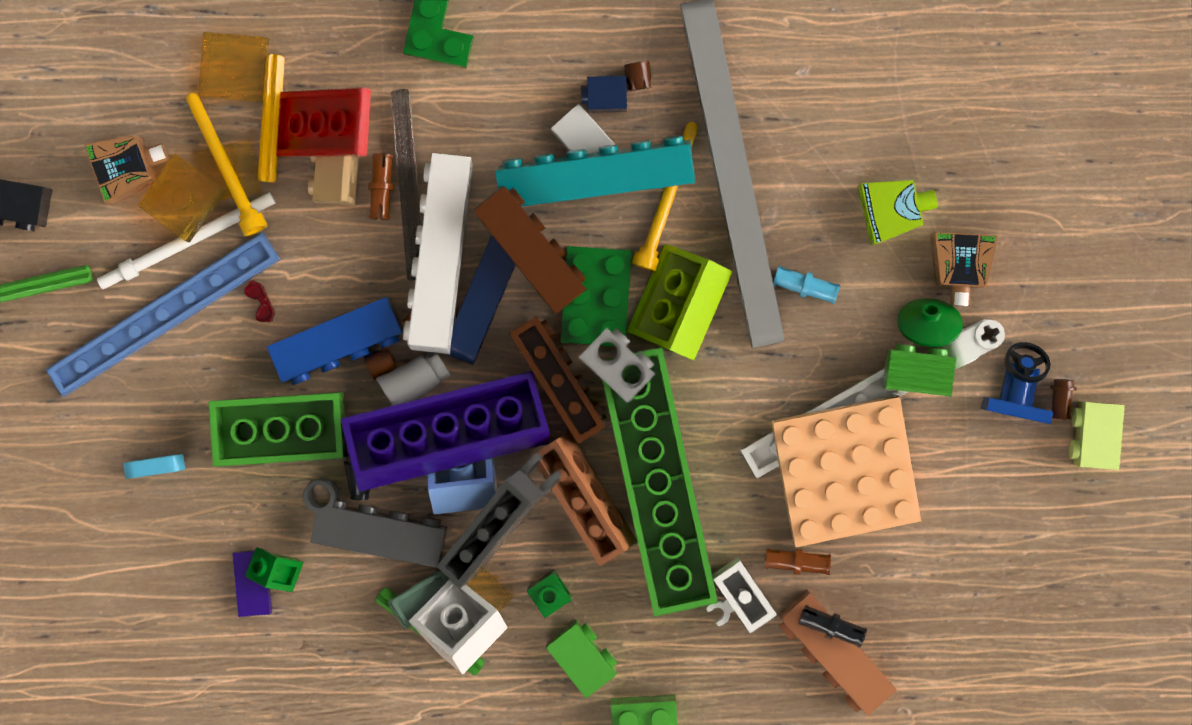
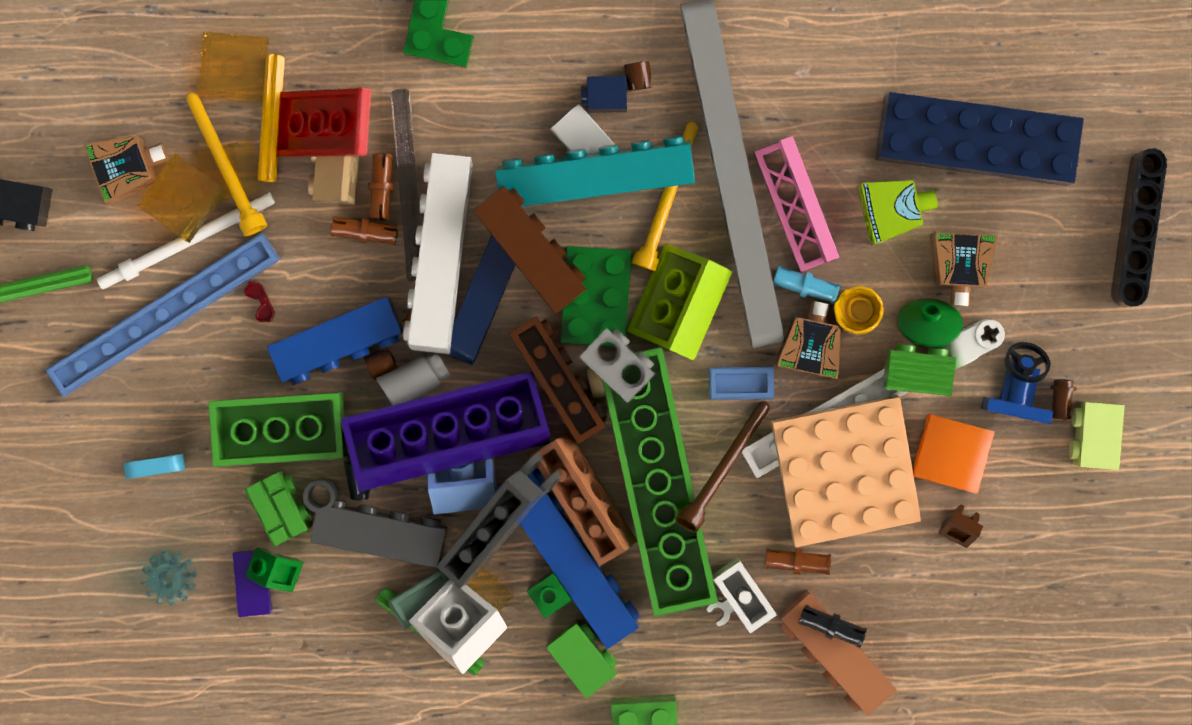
none -> clear light blue gear [141,550,197,606]
none -> bright green brick [244,470,313,547]
none -> dark orange pin [331,216,398,245]
none -> blue brick [496,468,640,649]
none -> tan tile [587,367,606,399]
none -> reddish brown piece [675,401,770,532]
none -> medium blue tile [709,367,774,400]
none -> bright pink fence [754,136,839,272]
none -> torso [775,301,841,379]
none -> yellow hair [834,285,884,335]
none -> dark blue brick [875,92,1084,186]
none -> orange slope [912,414,995,494]
none -> reddish brown tile [938,504,983,548]
none -> black beam [1111,148,1167,307]

